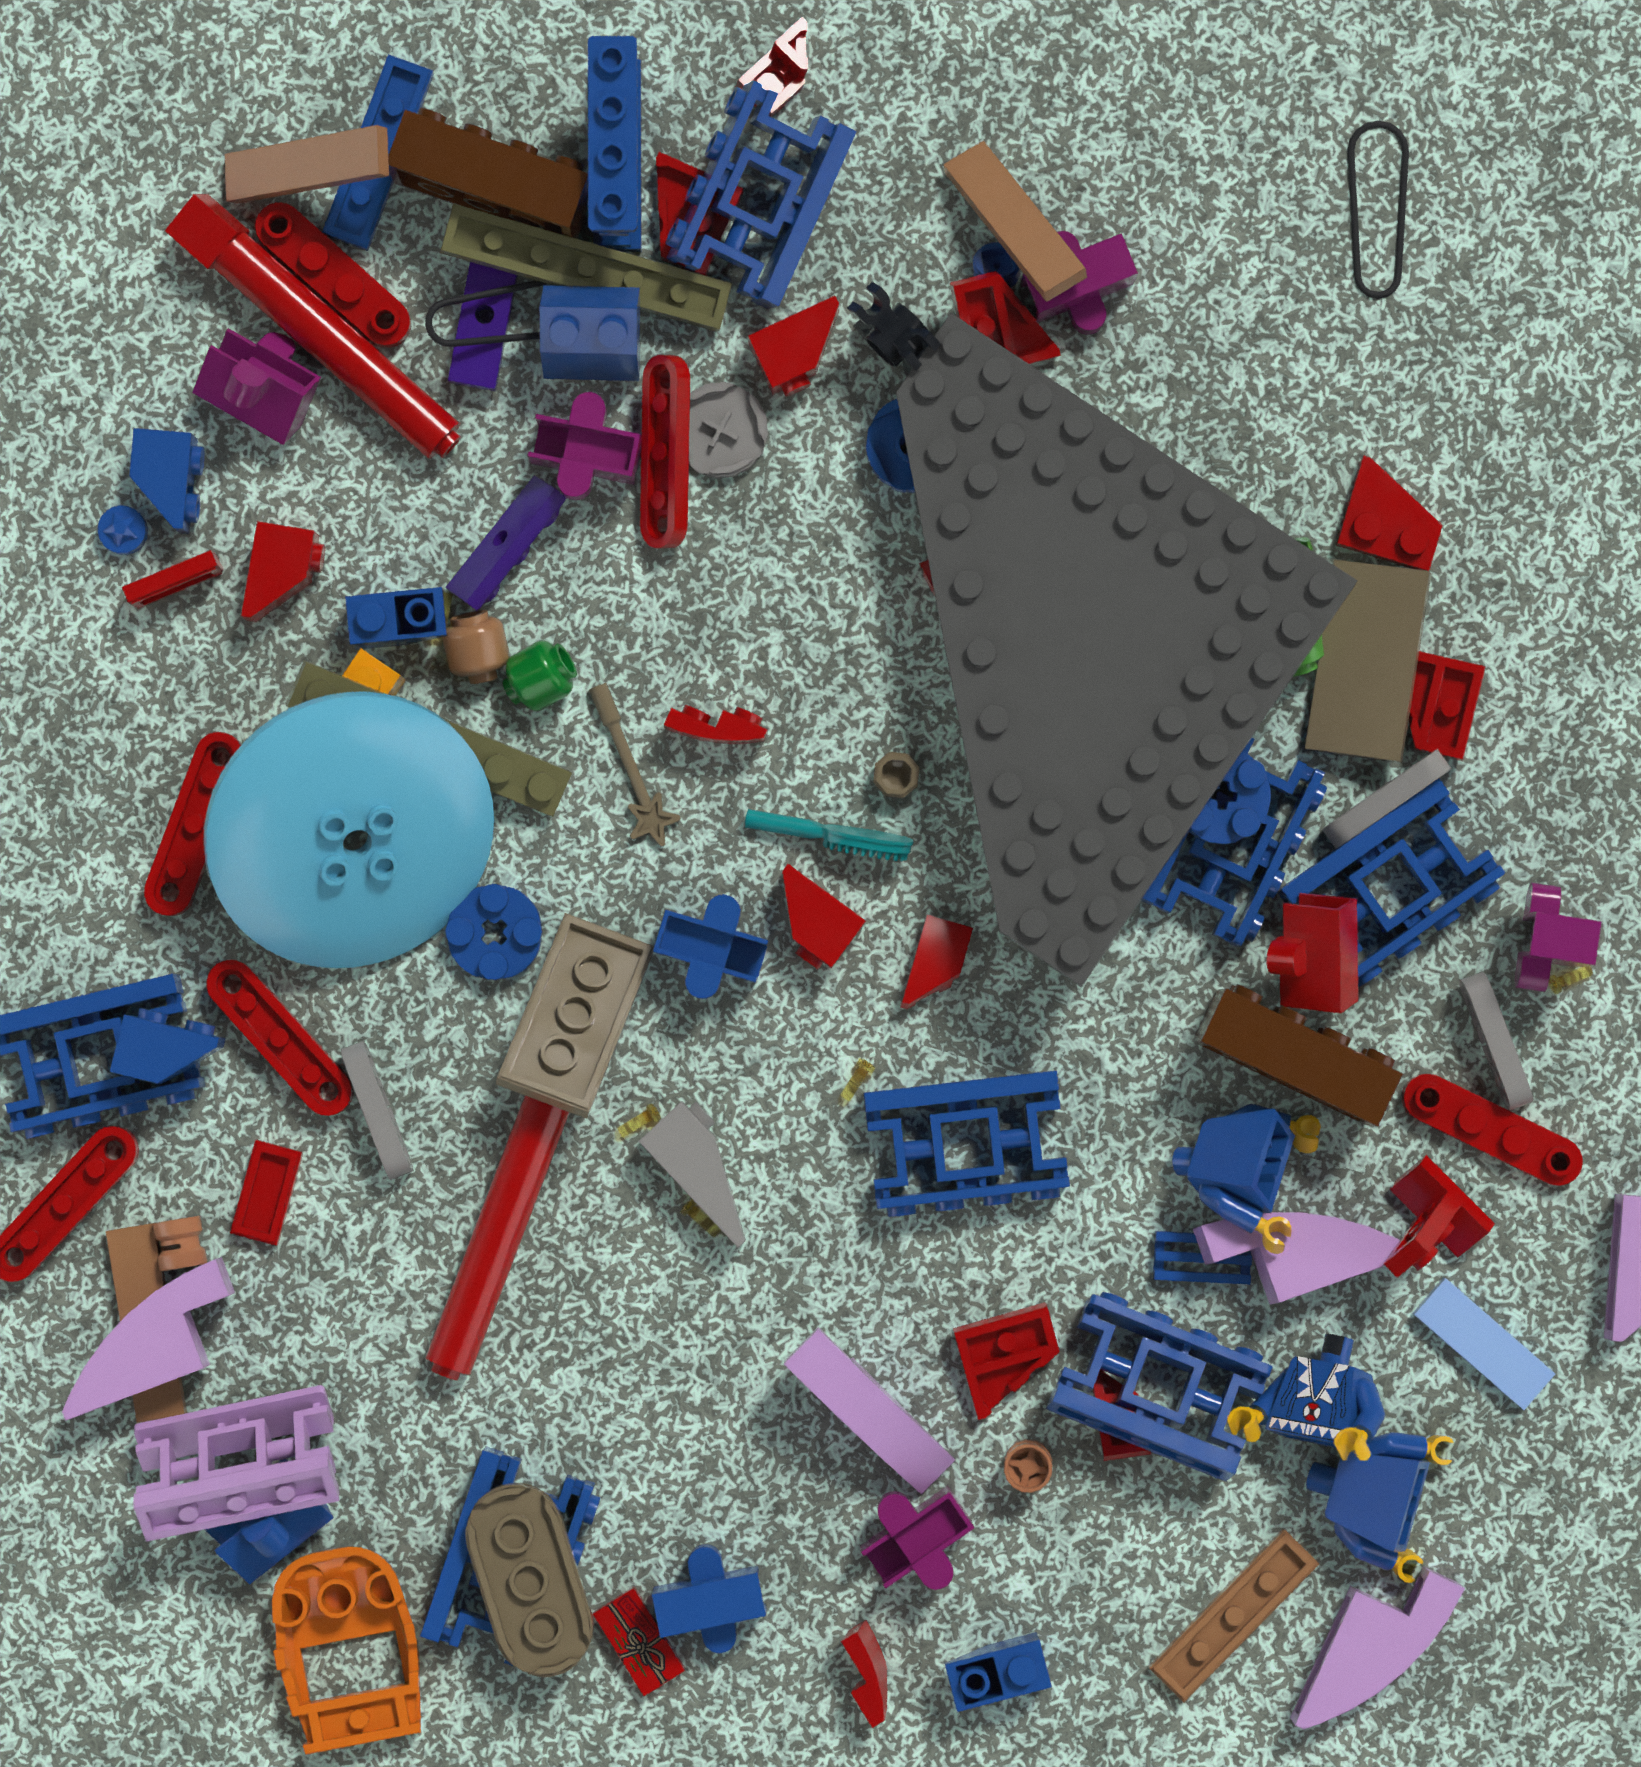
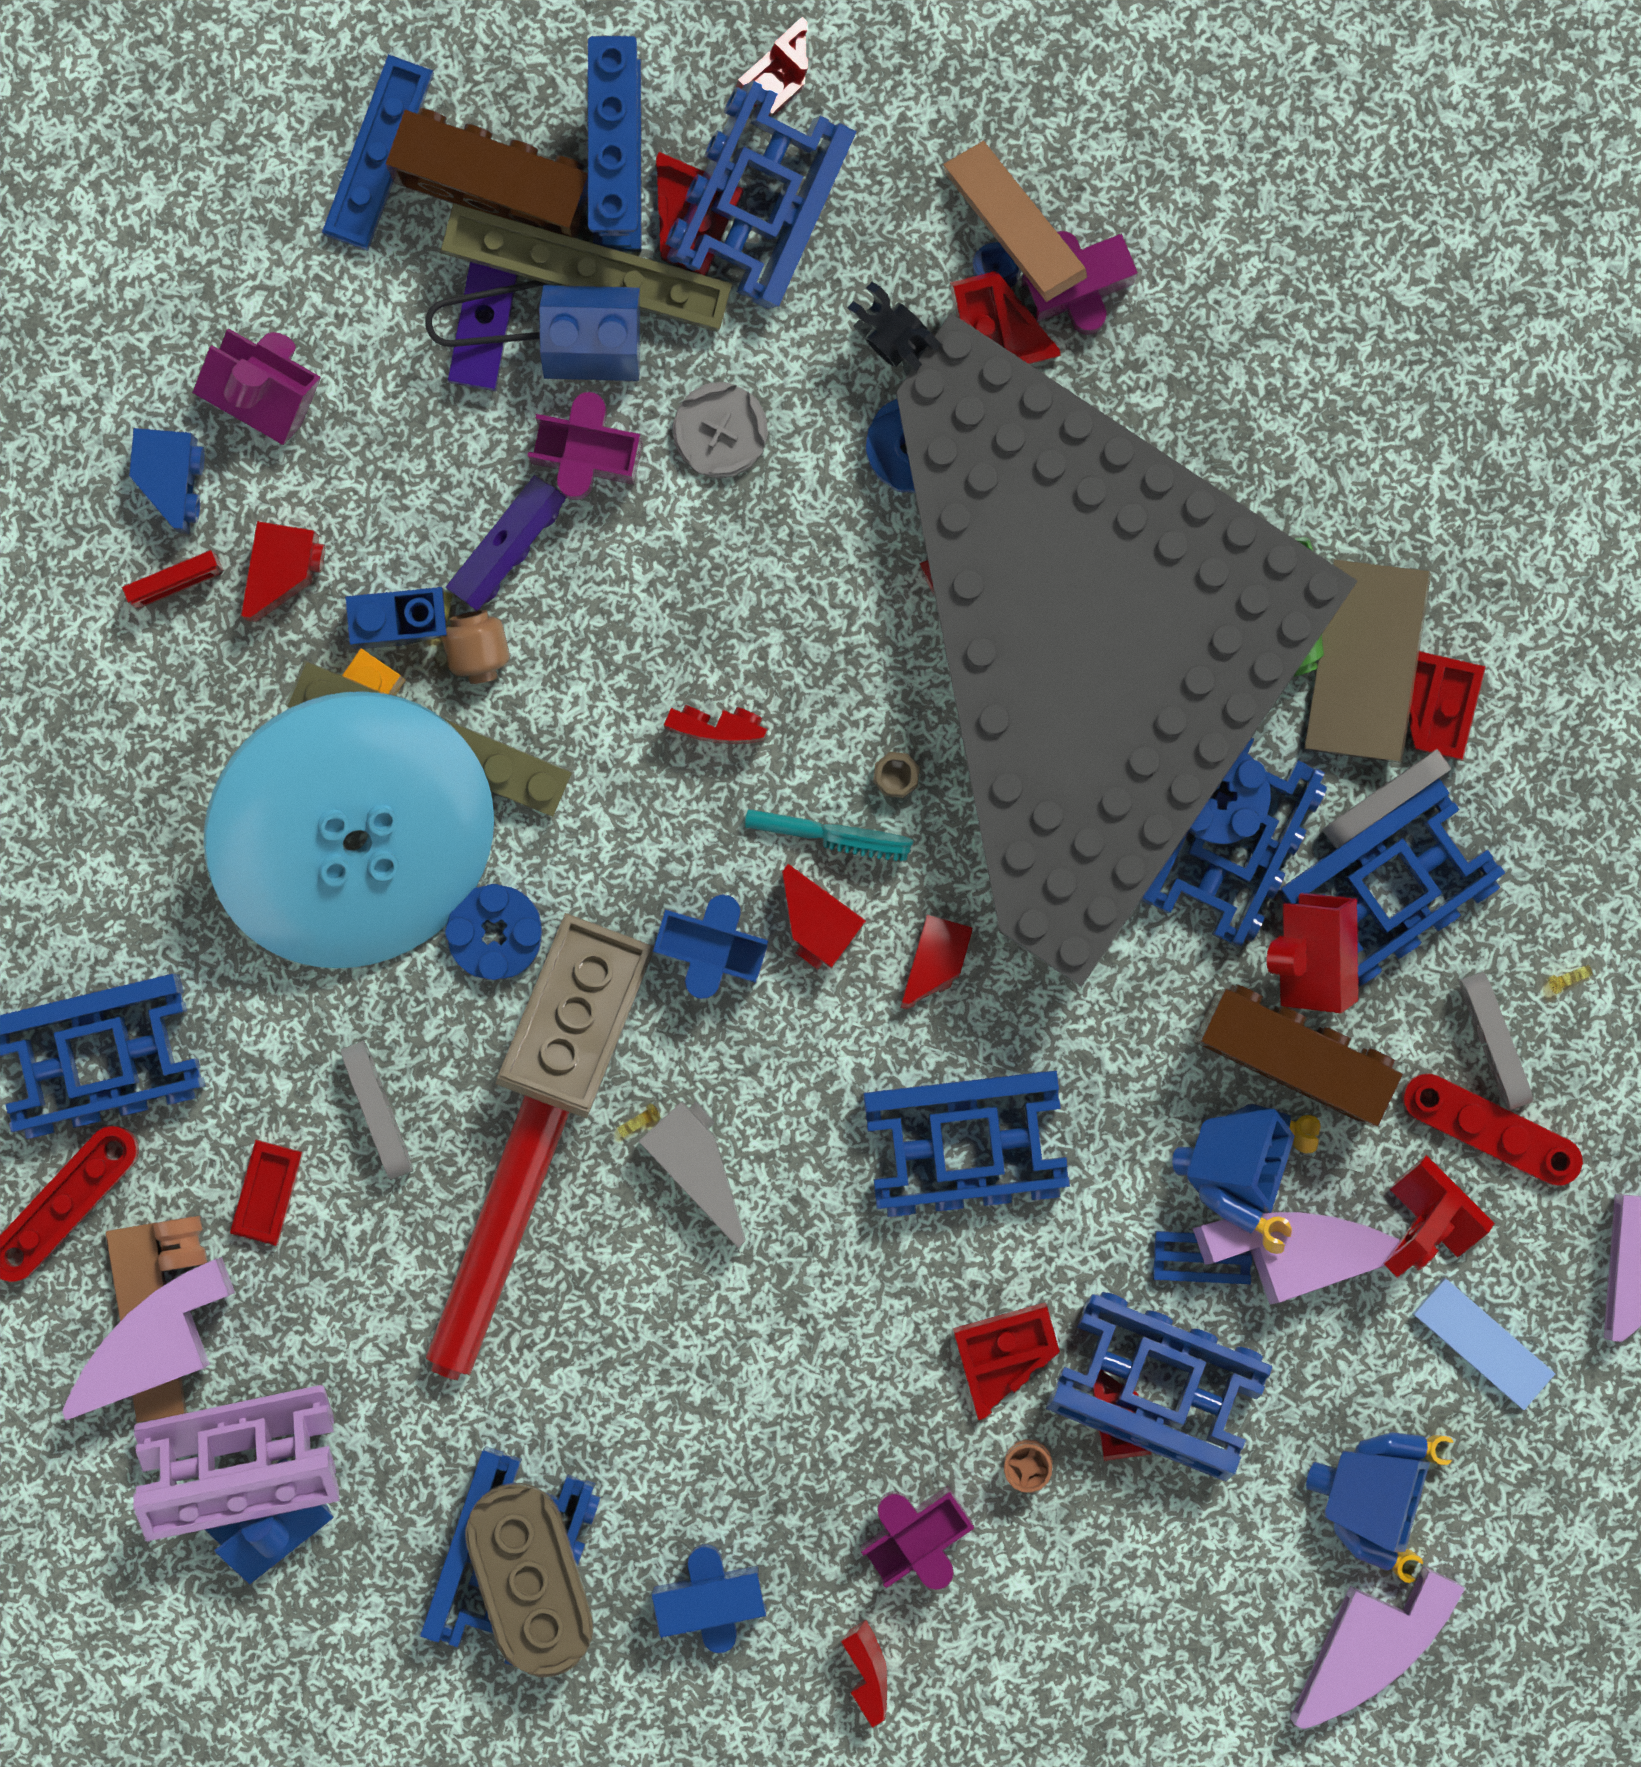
blue tile [98,505,148,555] -> none
blue slope [110,1008,226,1084] -> none
red plate [144,732,242,916] -> none
red brick [165,194,461,459] -> none
red plate [206,960,354,1116] -> none
medium nougat tile [224,125,389,204] -> none
red plate [255,202,411,348] -> none
orange slope [272,1546,421,1755] -> none
green head [502,640,577,712] -> none
dark tan piece [589,683,681,846] -> none
red tile [593,1586,686,1696] -> none
red plate [640,355,690,548] -> none
clear yellow piece [680,1199,721,1238] -> none
red slope [748,296,839,397] -> none
lavender slope [784,1327,955,1494] -> none
clear yellow piece [840,1058,875,1101] -> none
blue slope [945,1632,1052,1712] -> none
medium nougat tile [1148,1528,1319,1702] -> none
torso [1228,1334,1385,1461] -> none
red wing [1335,456,1443,571] -> none
black piece [1347,120,1409,299] -> none
magenta piece [1515,882,1602,992] -> none

